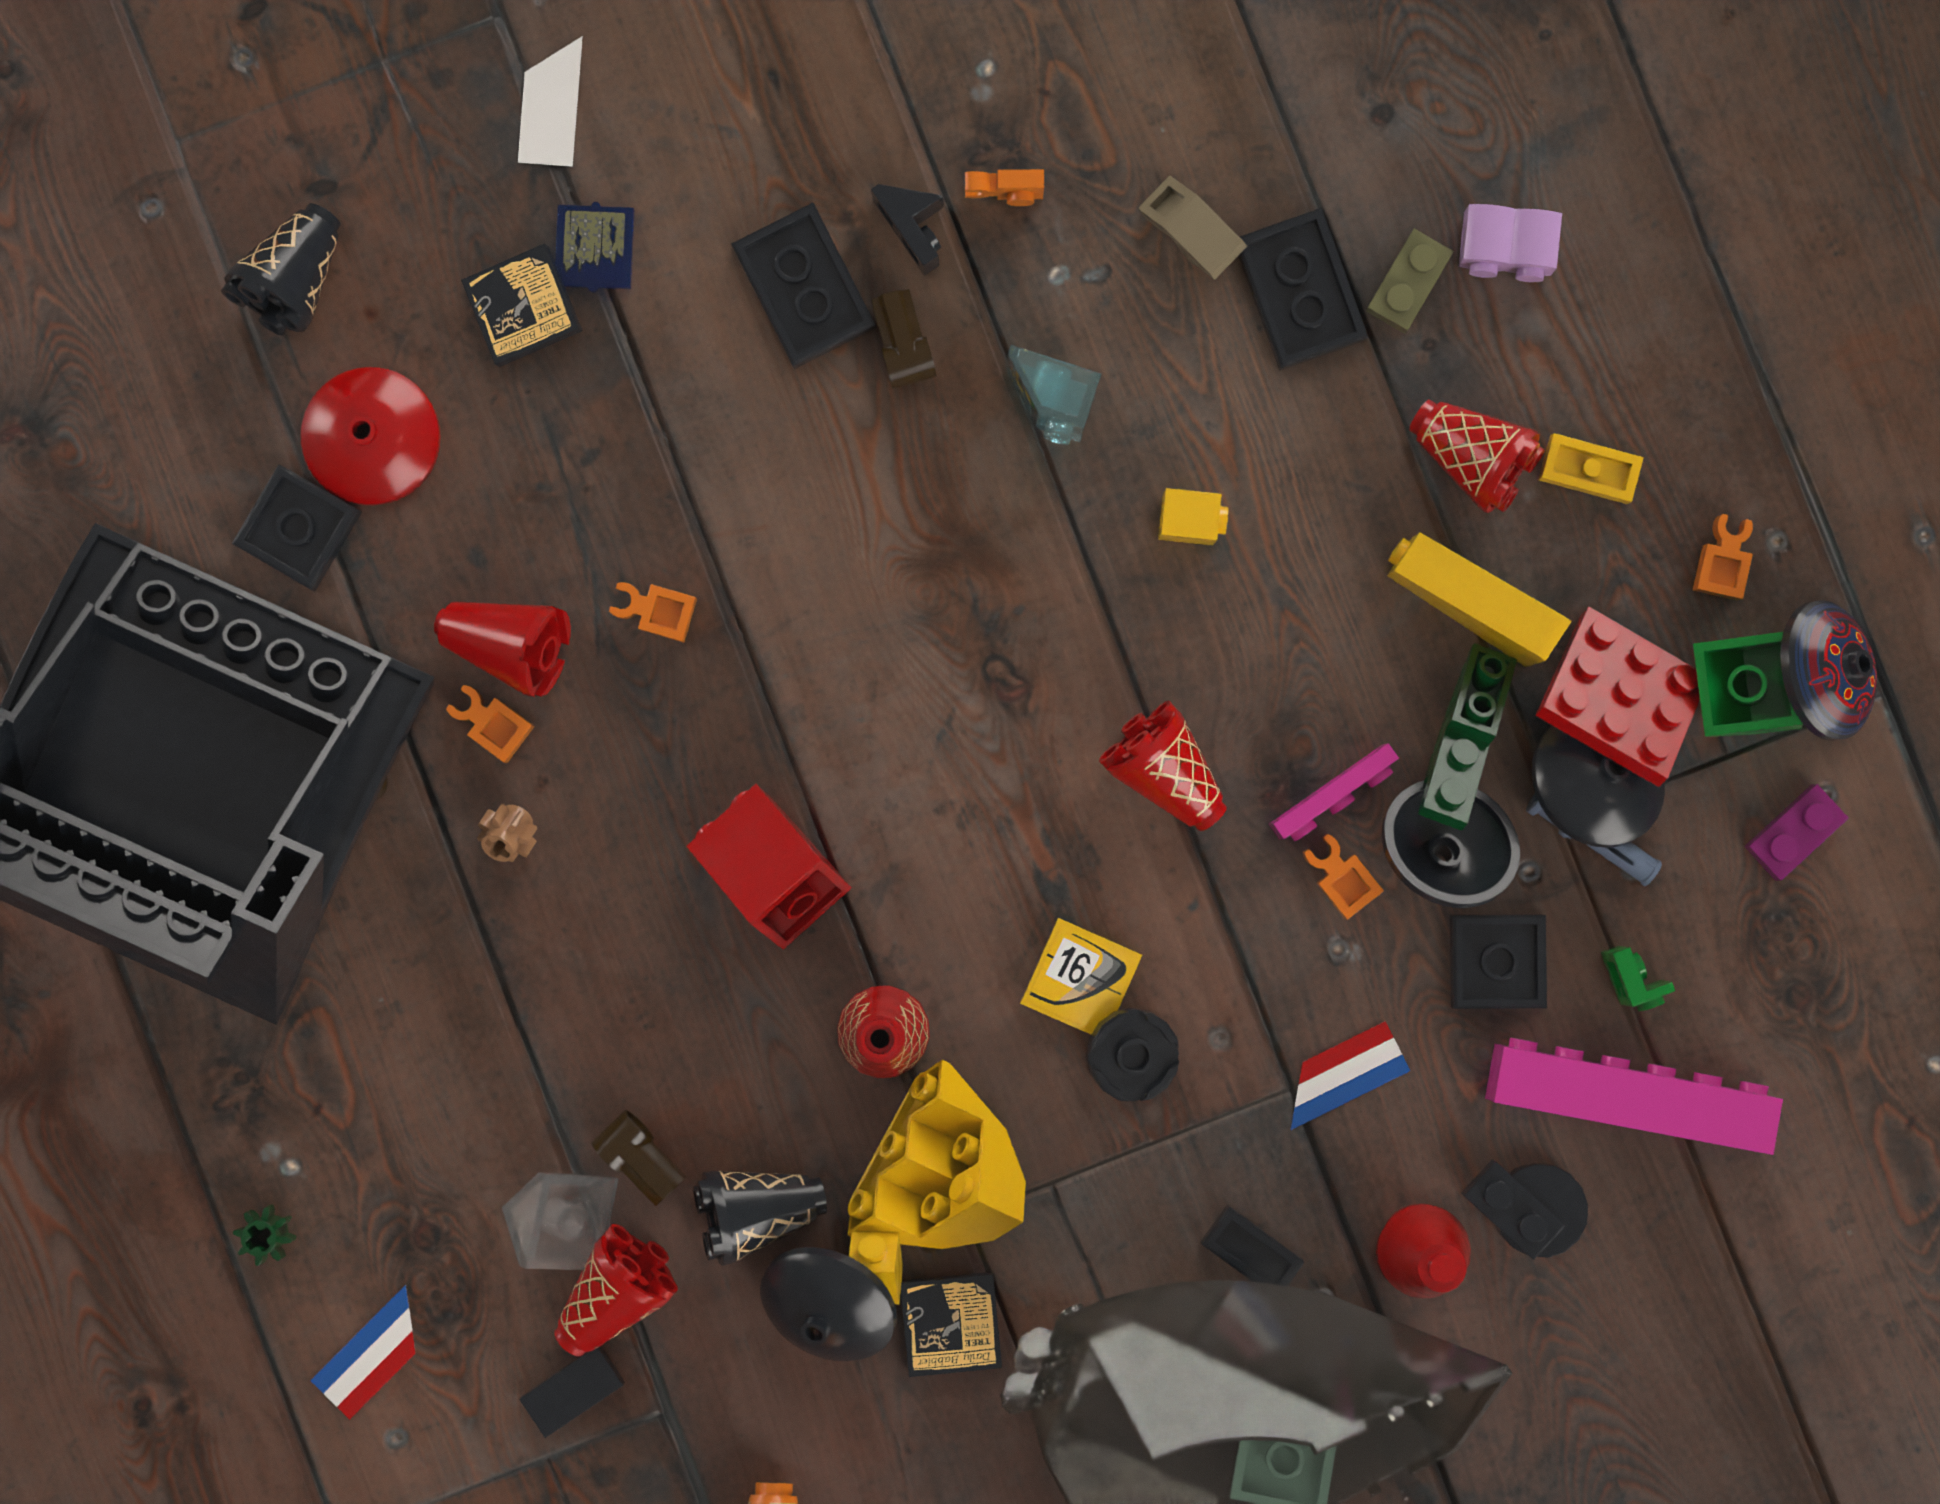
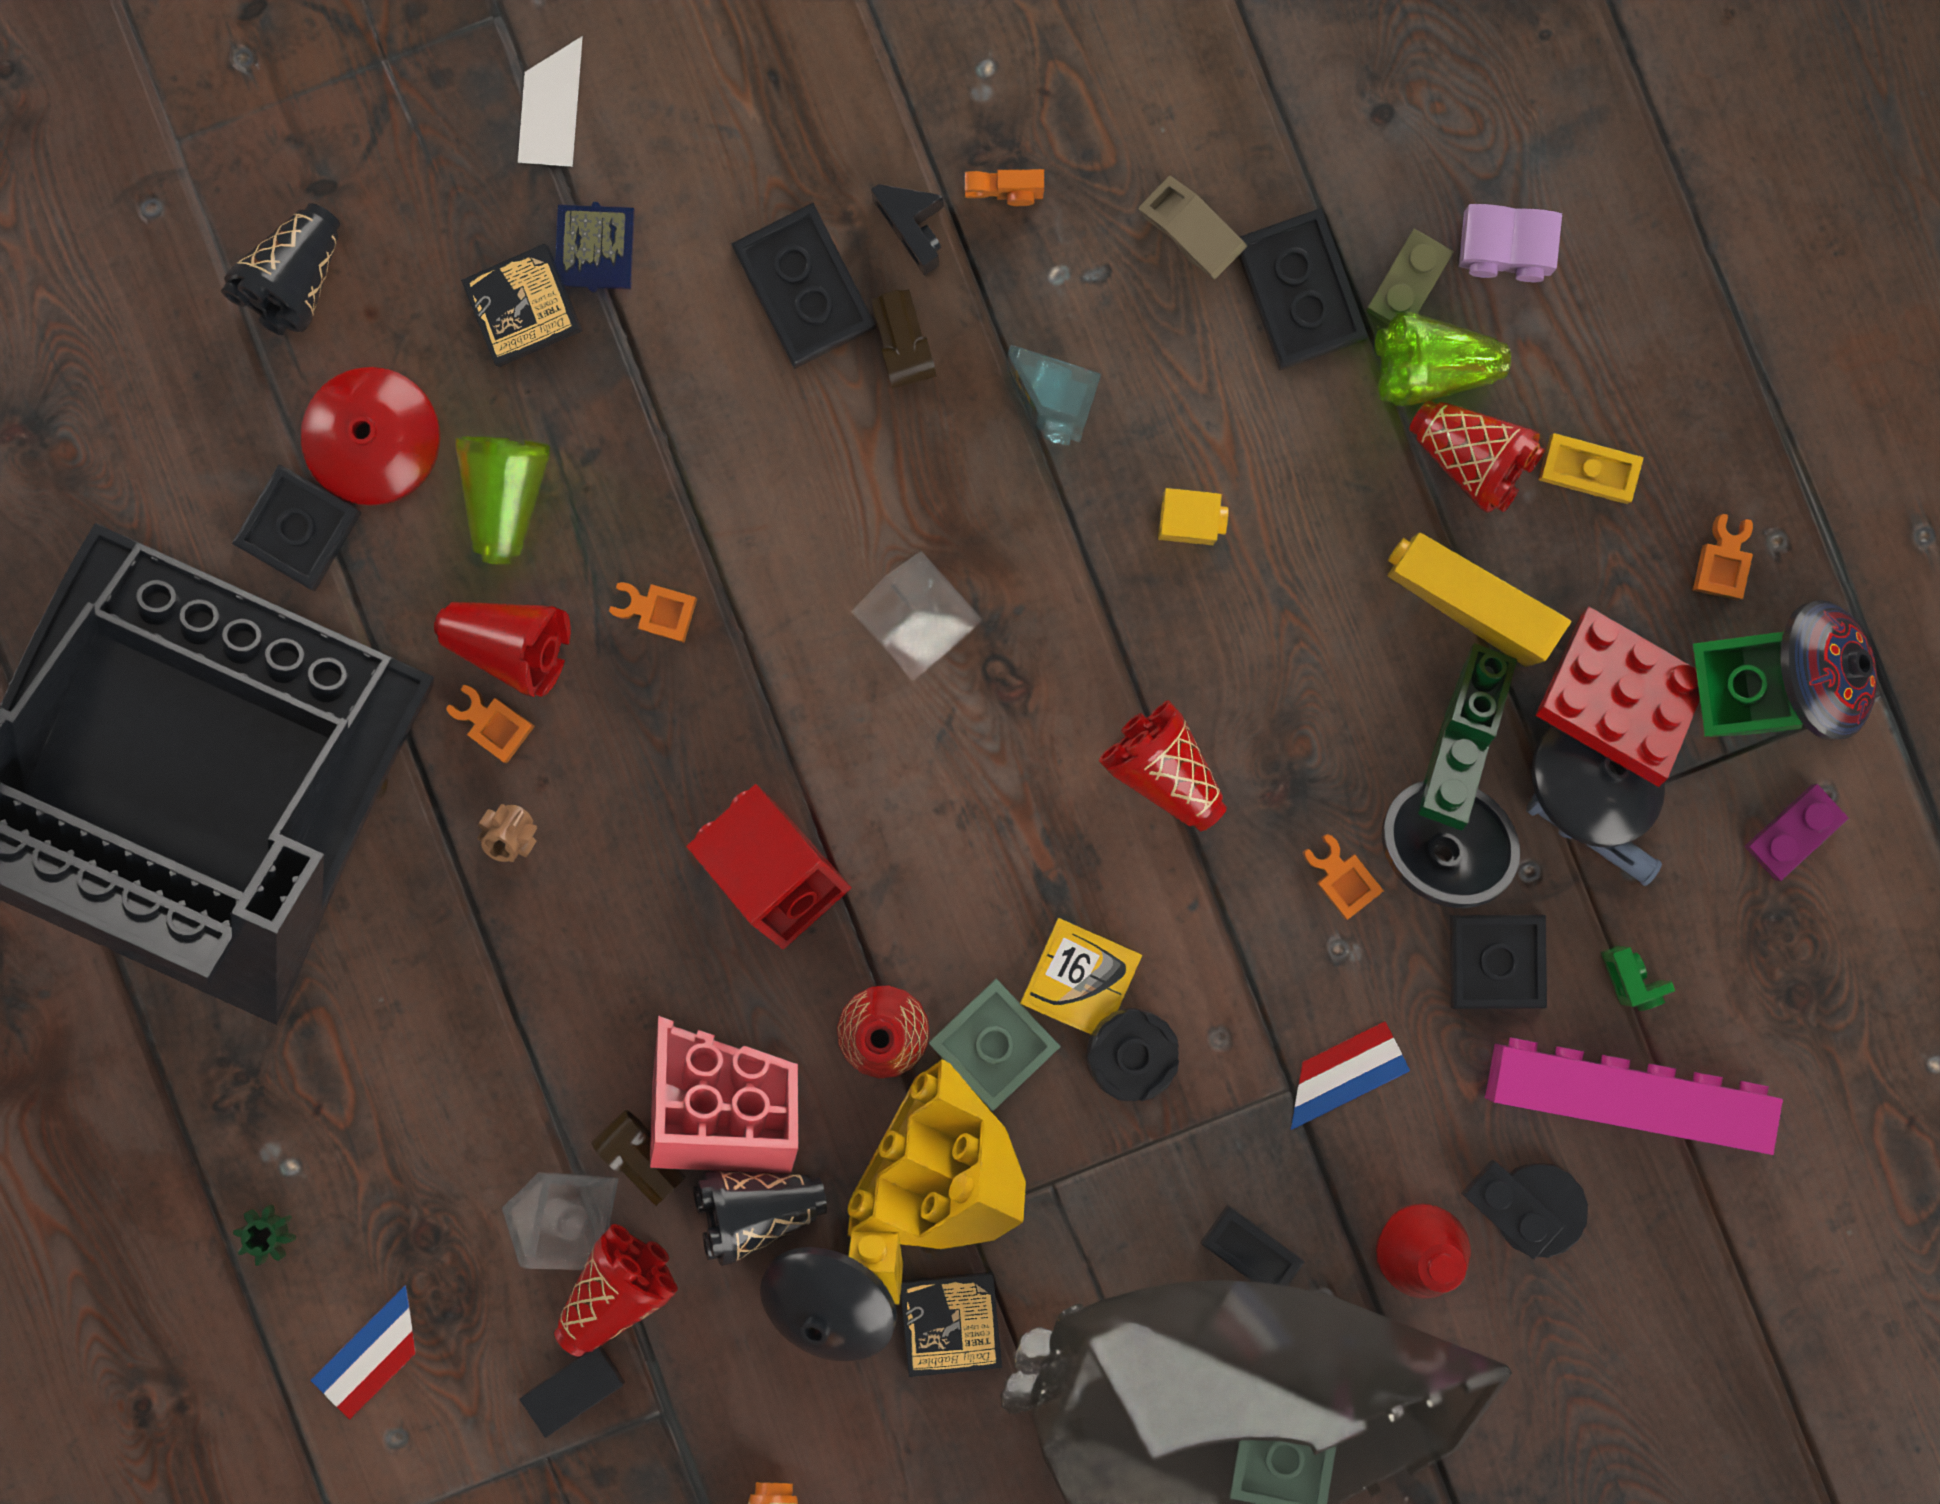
dark pink plate [1268,743,1399,842] -> none
none -> clear neon green cone [456,436,551,564]
none -> coral wedge [650,1016,798,1174]
none -> clear slope [852,551,982,681]
none -> sand green plate [929,978,1061,1111]
none -> clear neon green cone [1375,312,1511,406]

